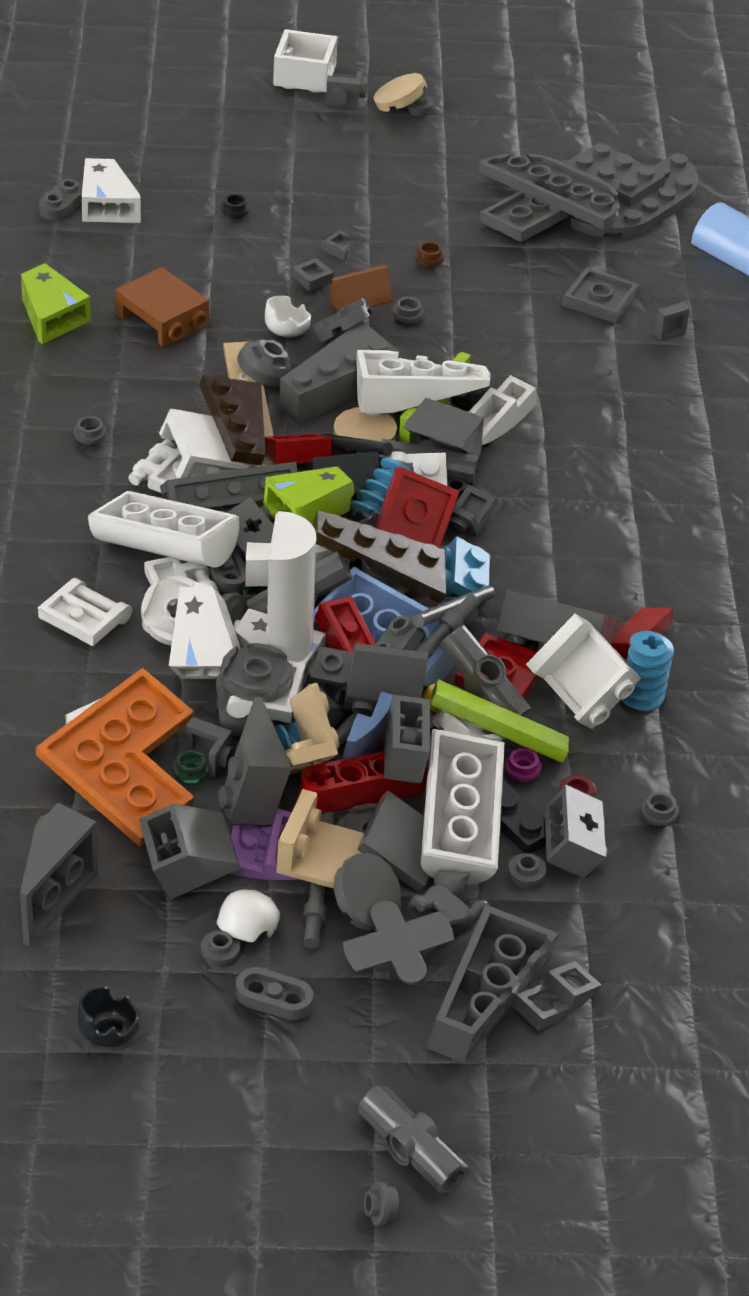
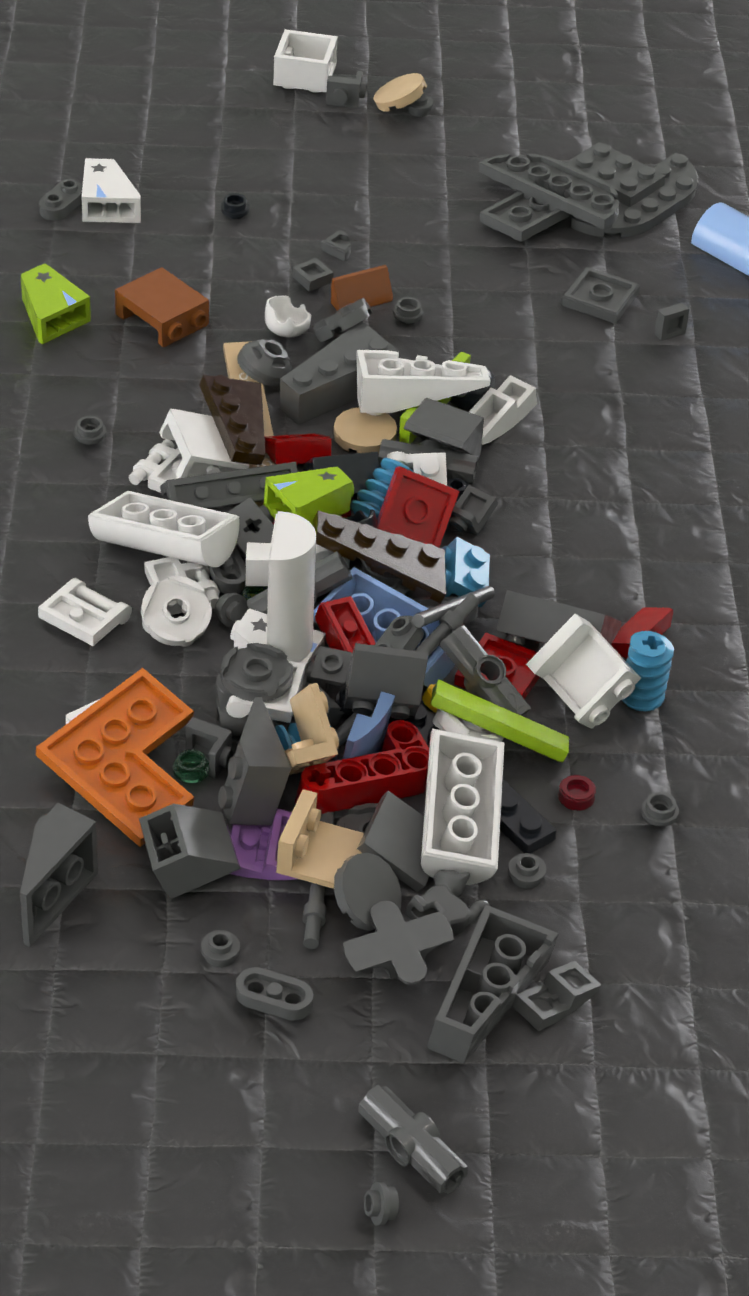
black hair [78,986,140,1048] -> none
white slope [169,583,241,679] -> none
white hair [216,889,280,942] -> none
black bar [324,434,393,456] -> none
dark grey brick [384,694,430,783] -> none
reddish brown plate [415,241,445,268] -> none
magenta plate [505,748,542,782] -> none
dark grey brick [544,785,607,878] -> none

